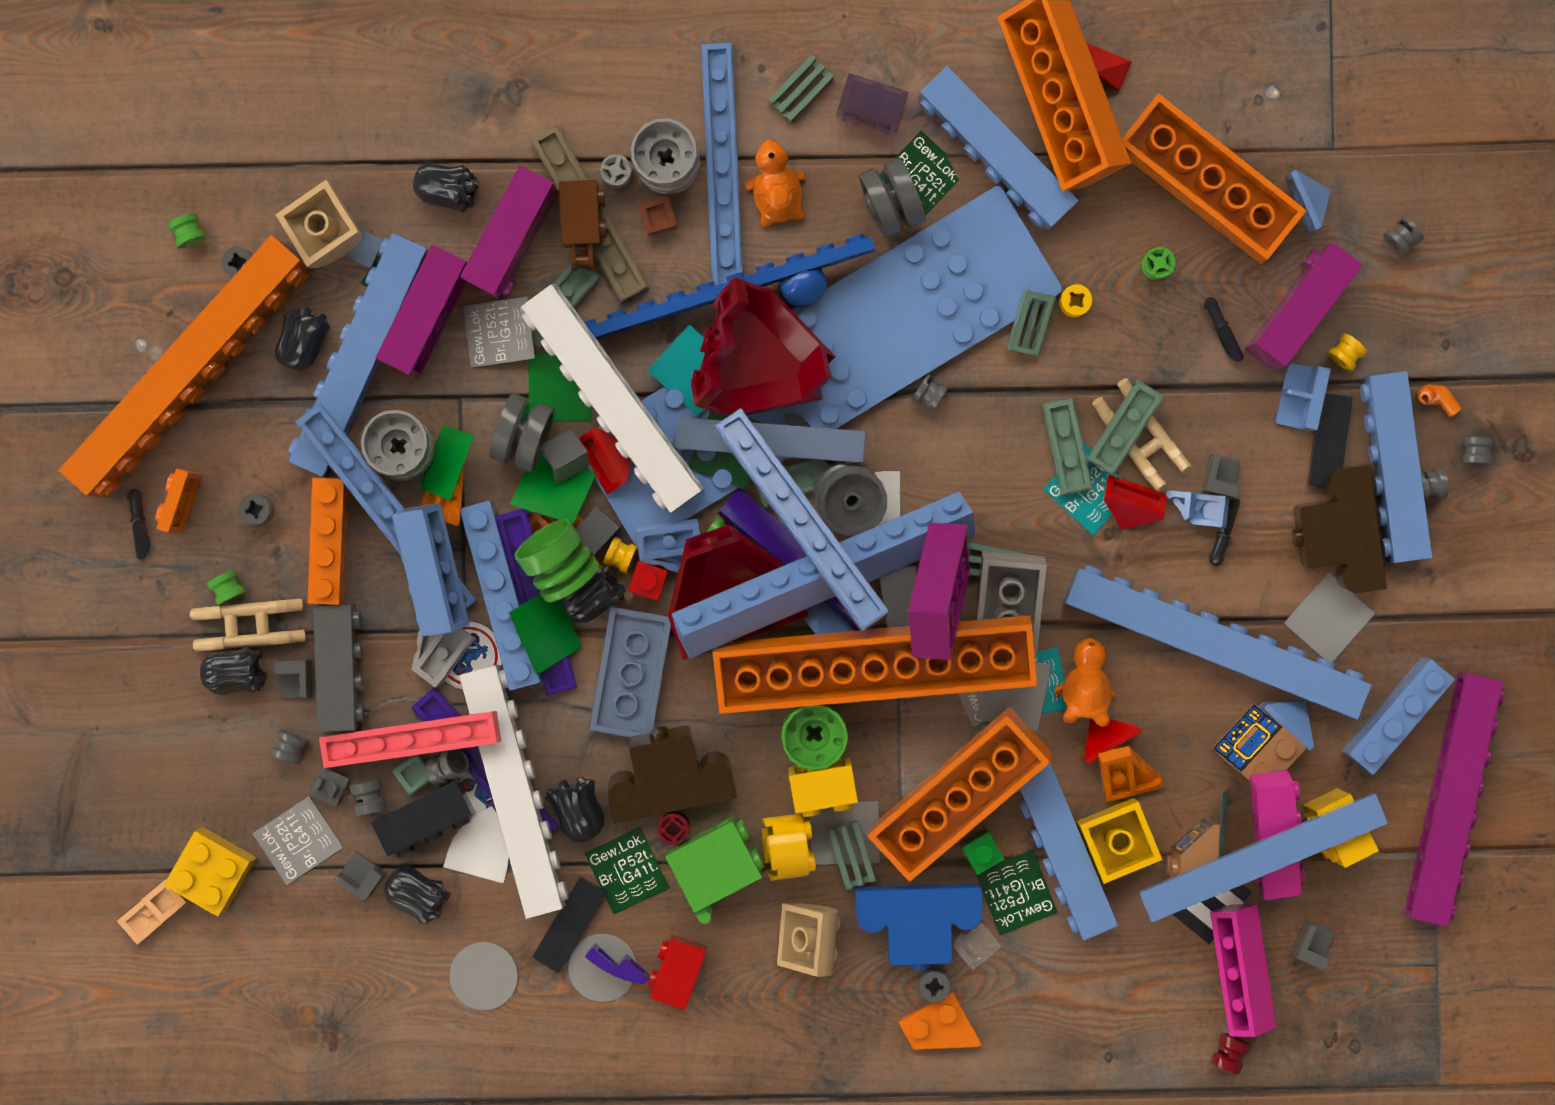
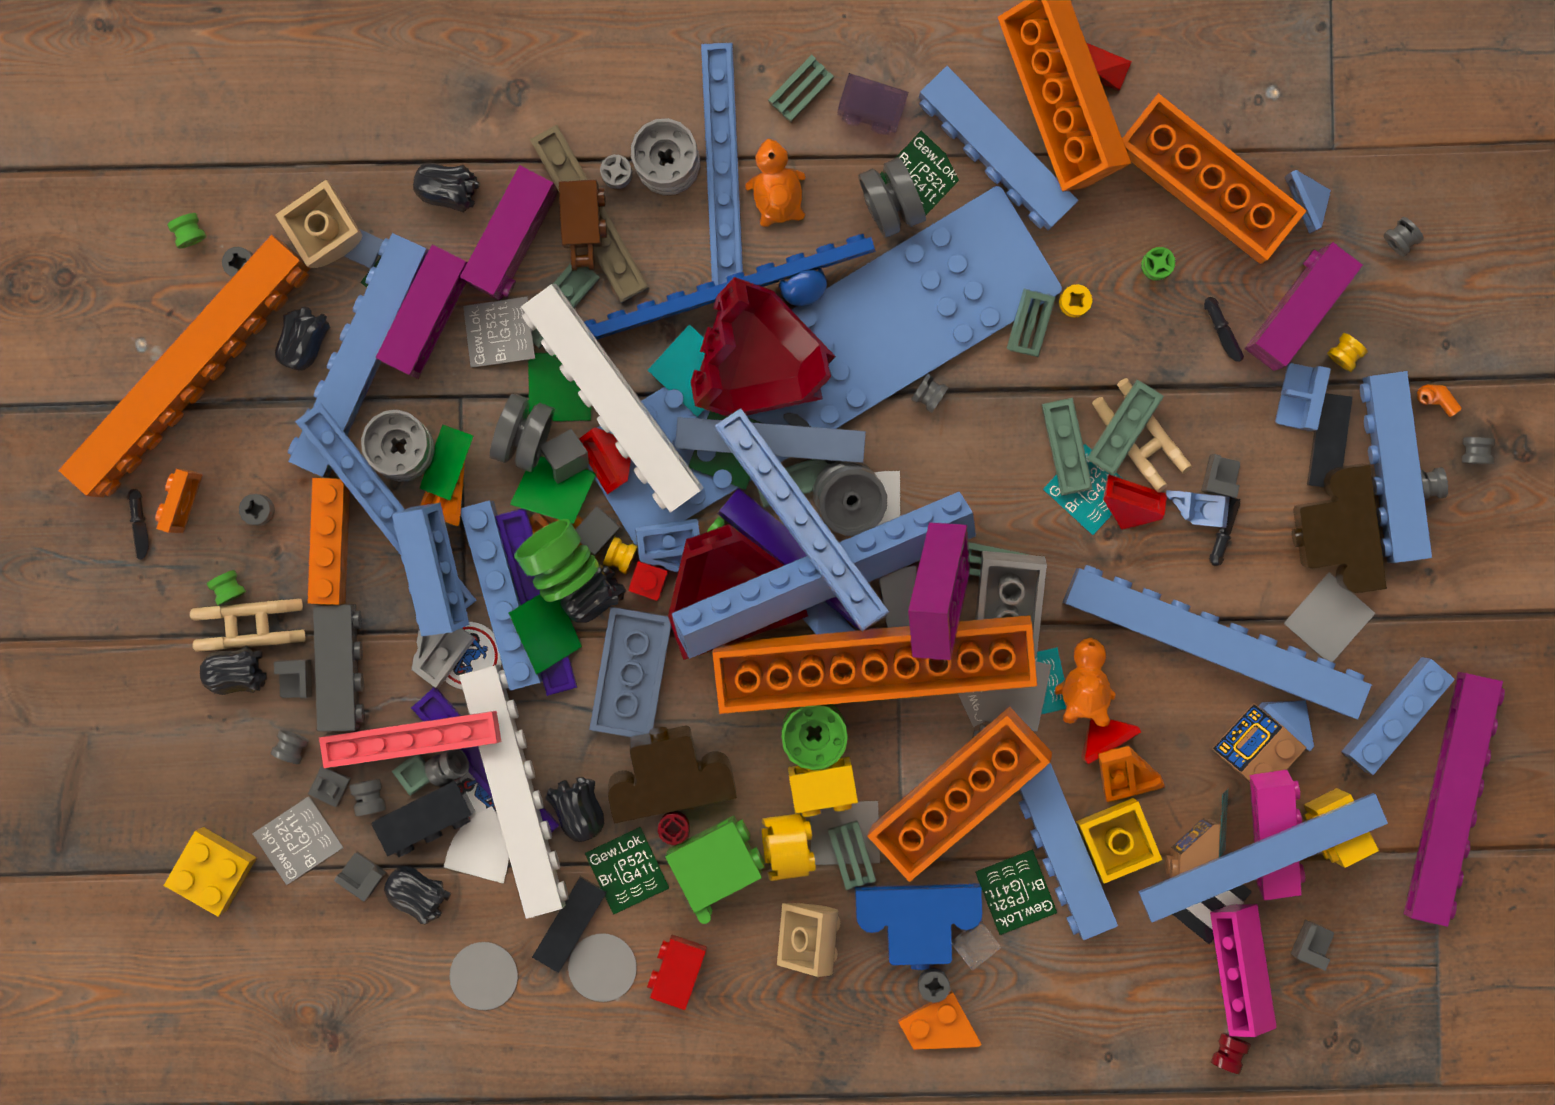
light nougat slope [117,879,186,945] -> none
dark purple slope [585,943,650,984] -> none
copper plate [638,195,678,236] -> none
green brick [959,829,1004,875] -> none

